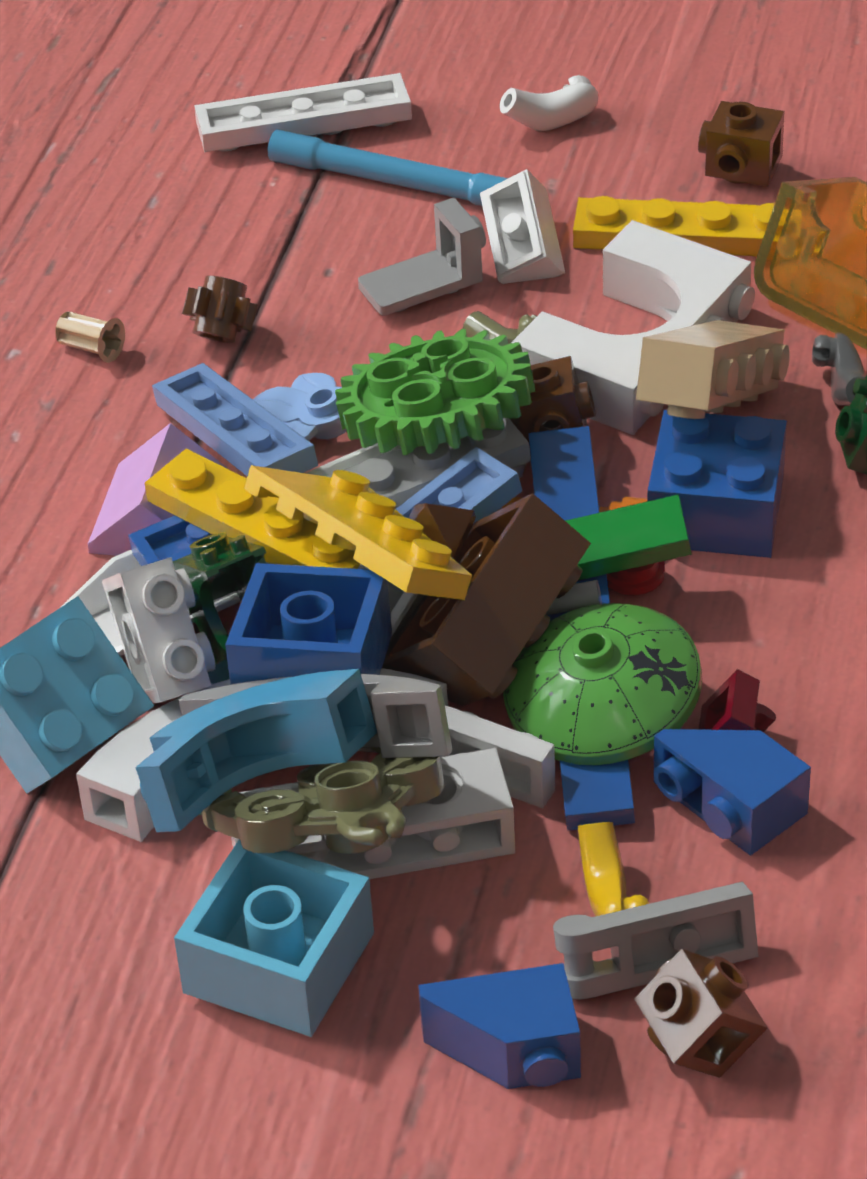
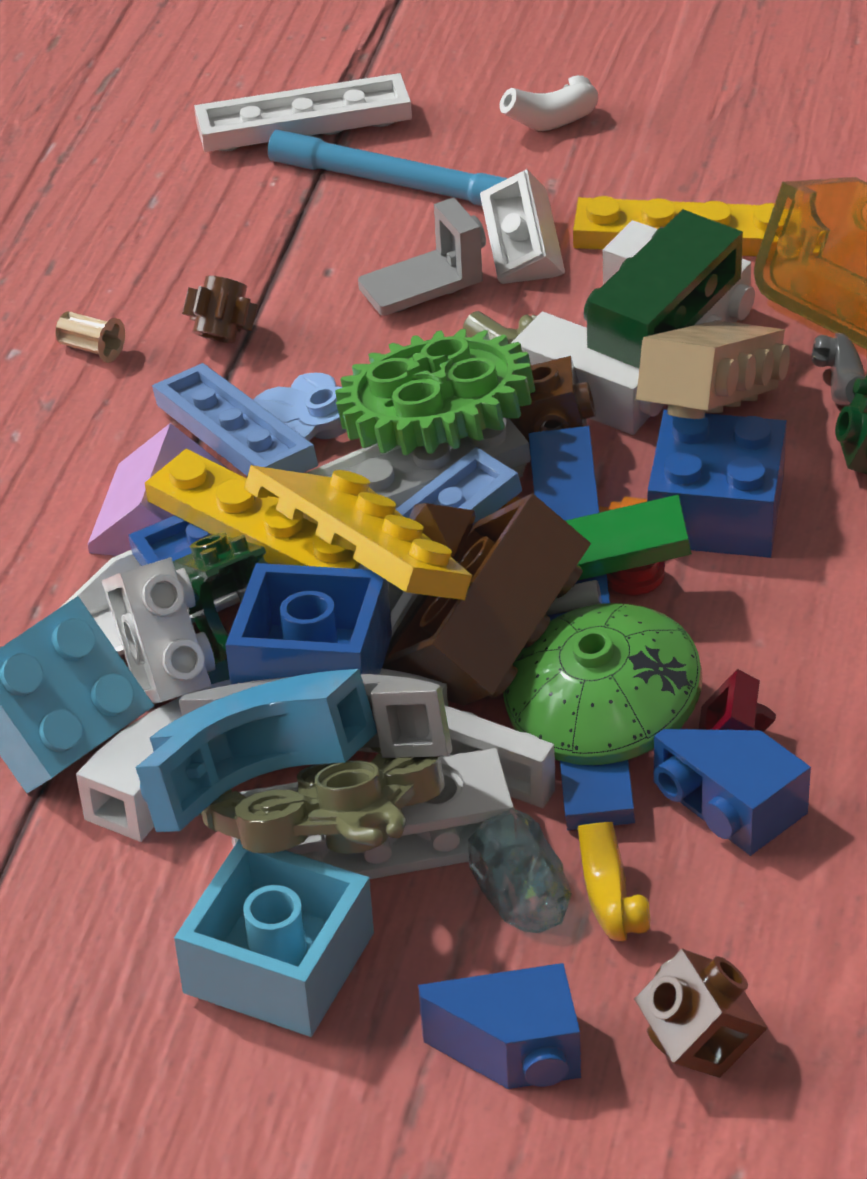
light grey plate [553,882,758,1000] -> none
reddish brown brick [698,101,785,187] -> none
none -> clear light blue rock [468,808,572,933]
none -> dark green brick [583,209,743,368]

